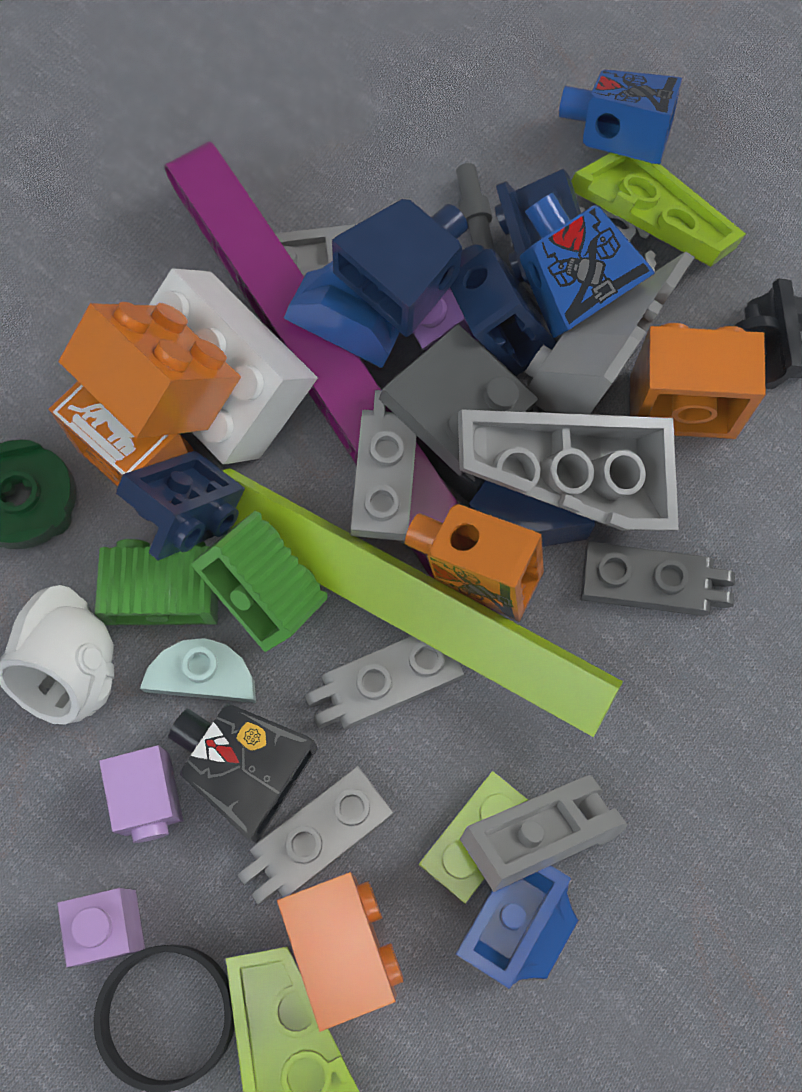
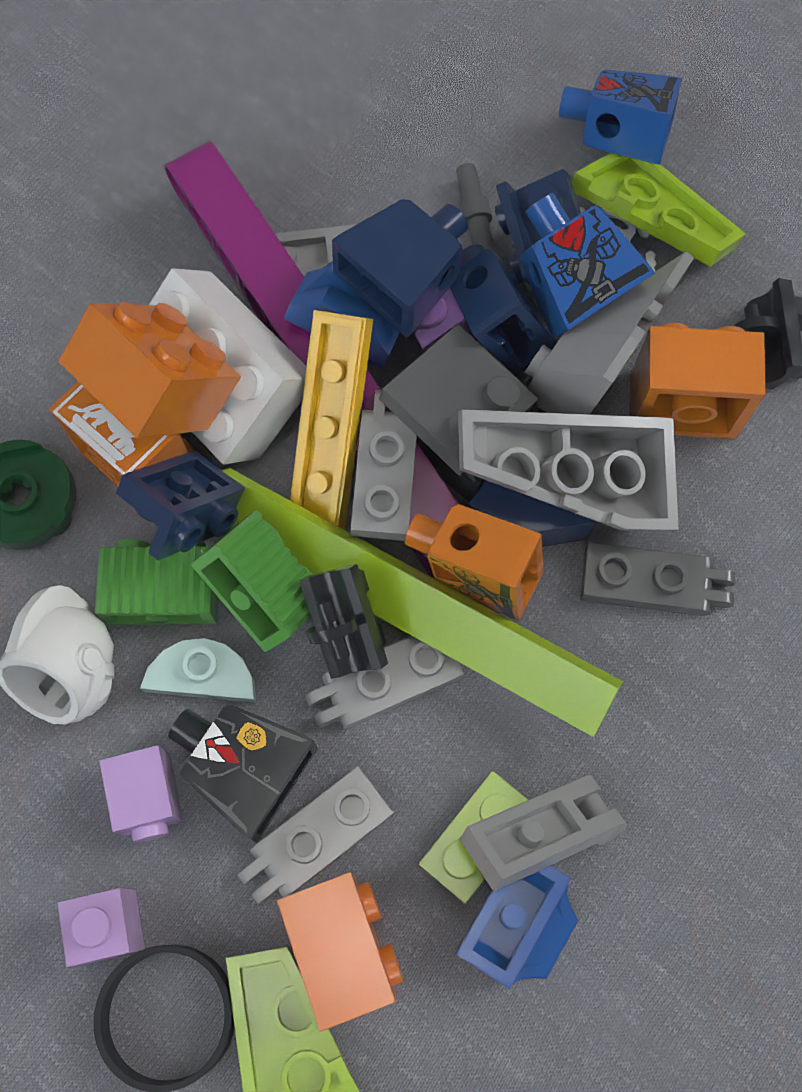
none -> yellow tile [290,310,373,530]
none -> black hips [299,564,388,679]

